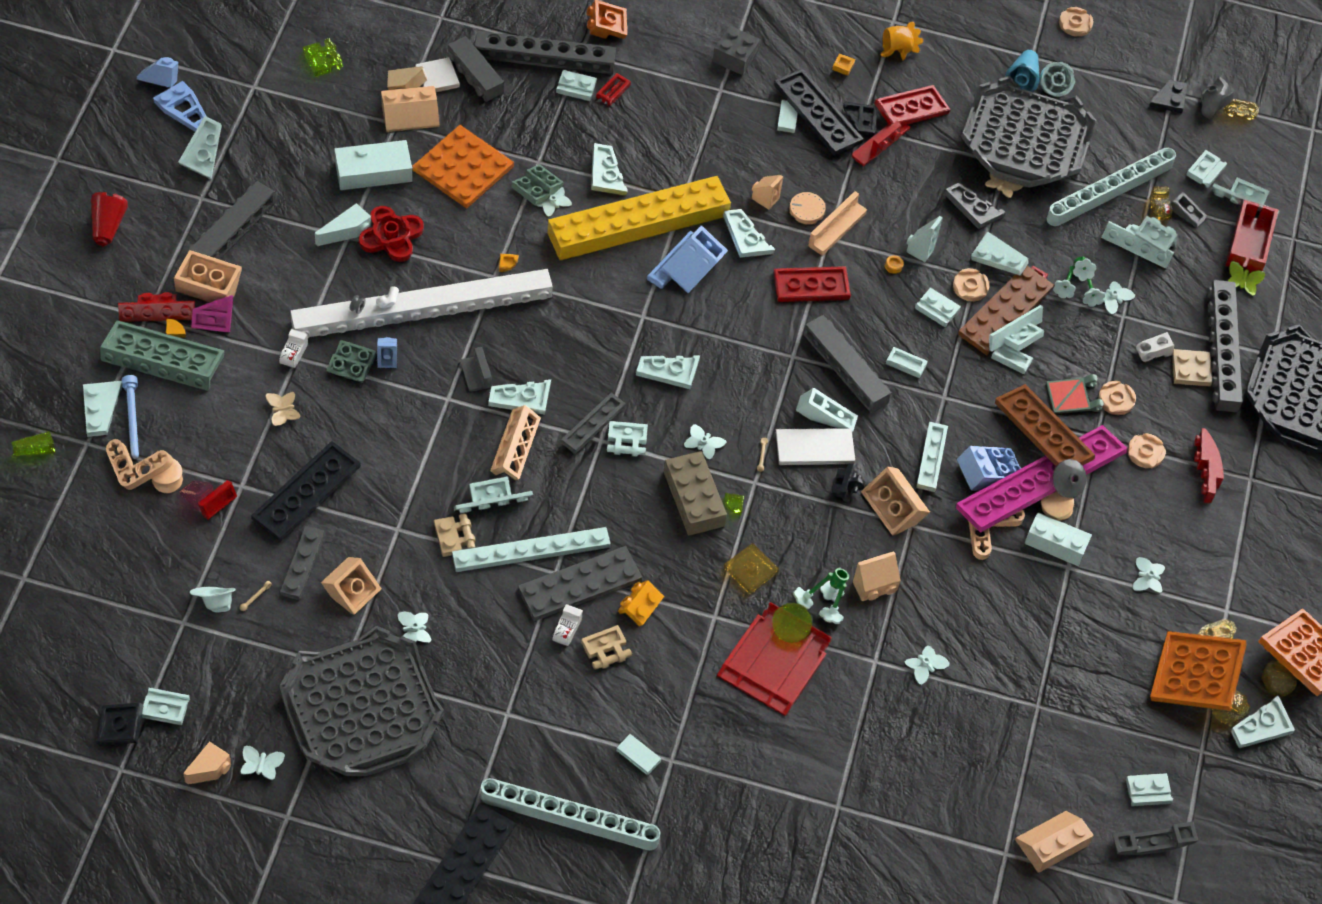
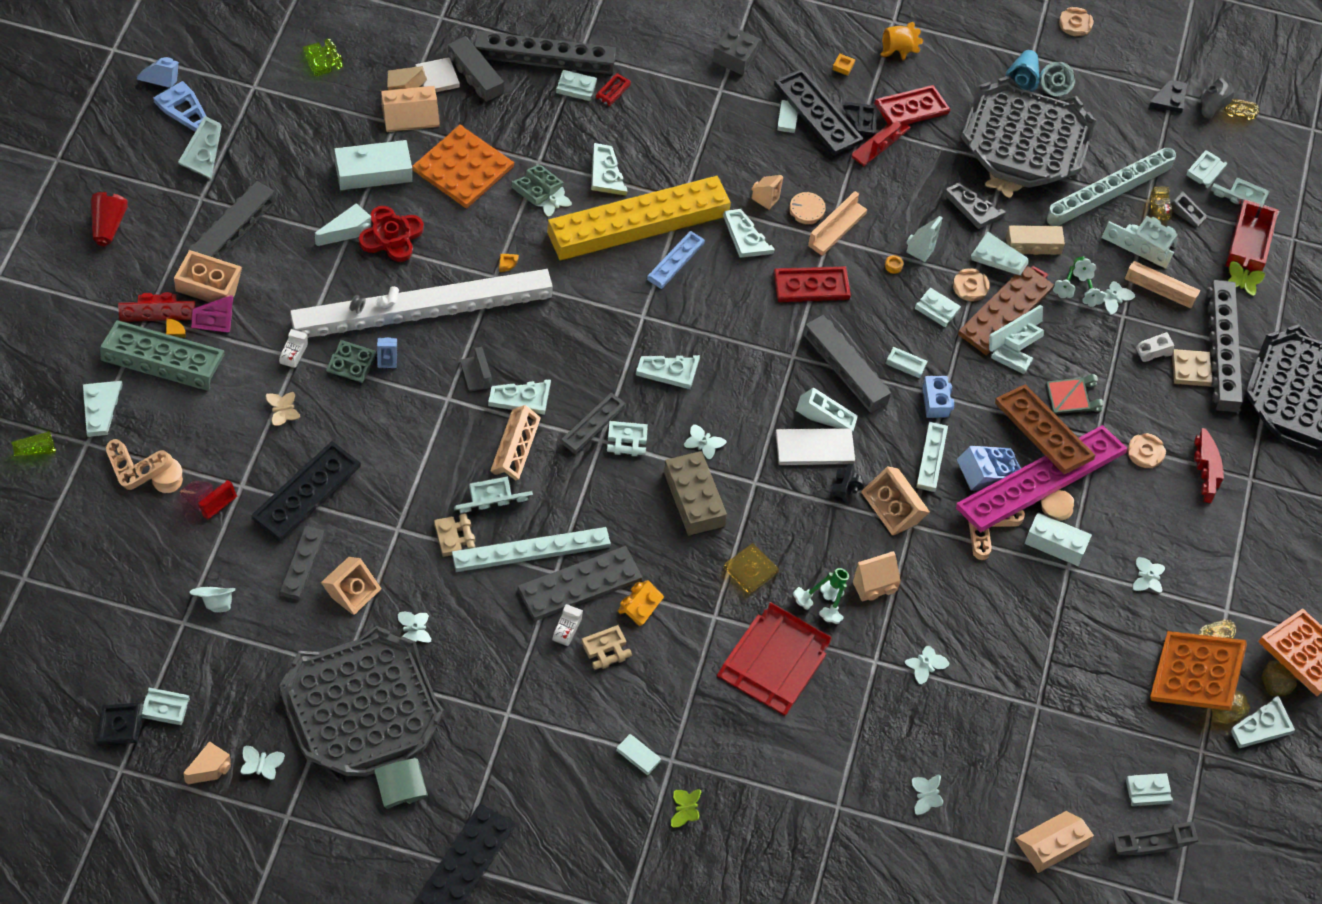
light blue piece [122,375,139,459] -> none
tan hinge [239,581,272,611] -> none
light aqua beam [480,778,660,850] -> none
orange plate [586,0,627,39] -> none
light blue slope [662,226,728,293] -> none
clear neon green tile [724,493,744,515] -> none
tan hinge [757,438,768,472] -> none
clear neon green tile [772,603,812,643] -> none
dark grey dish [1053,459,1086,498] -> none
light nougat tile [1098,381,1136,415] -> none
none -> sand green slope [375,758,428,809]
none -> lime piece [671,789,701,828]
none -> light aqua piece [912,775,943,815]
none -> light blue brick [922,376,954,418]
none -> tan brick [1006,226,1065,255]
none -> light nougat fence [1125,261,1200,308]

